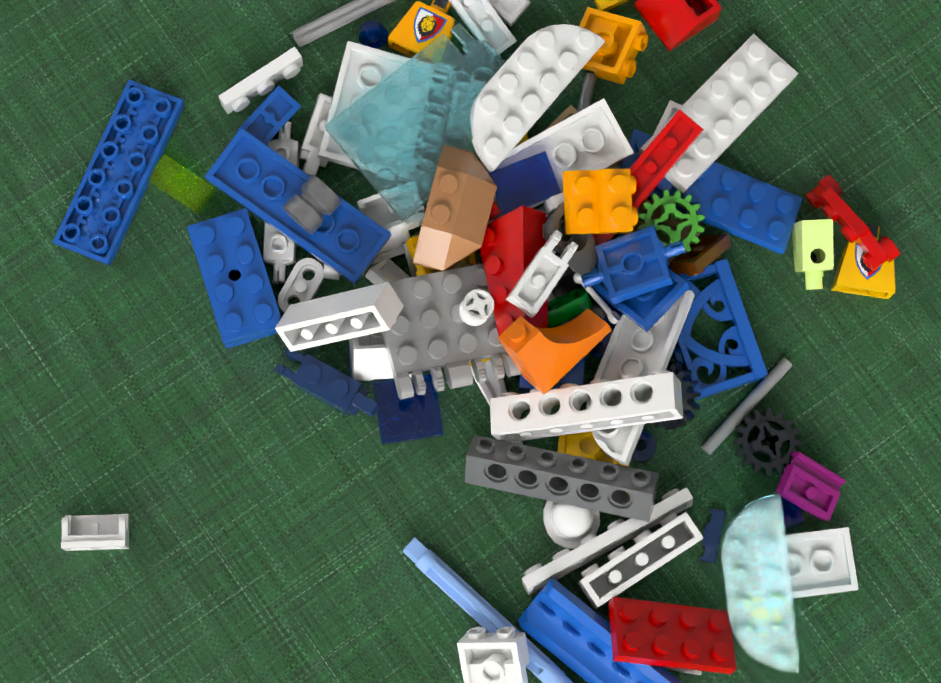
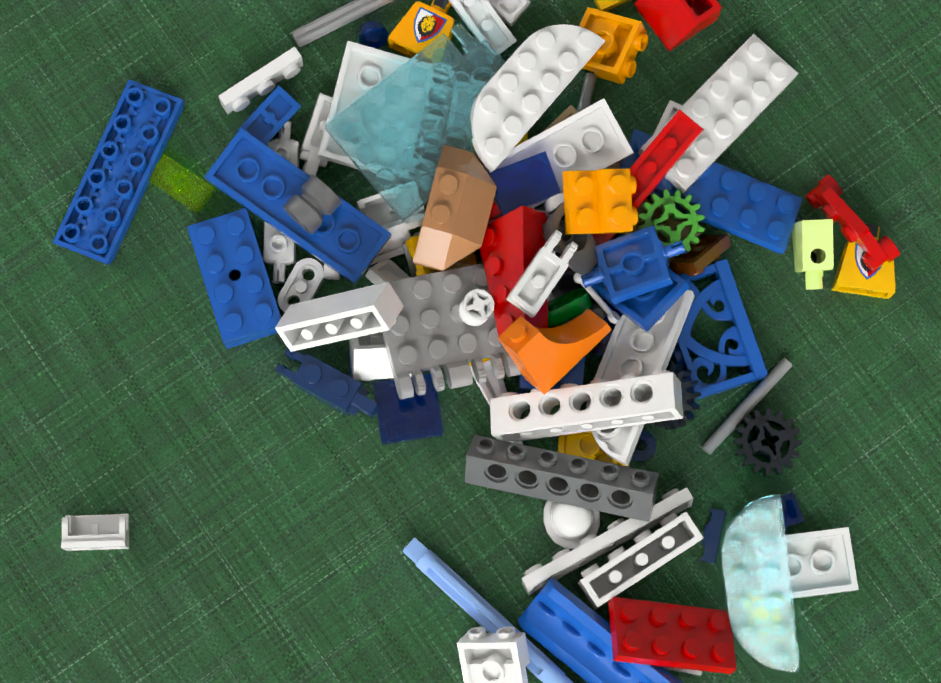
magenta plate [775,452,846,521] -> none

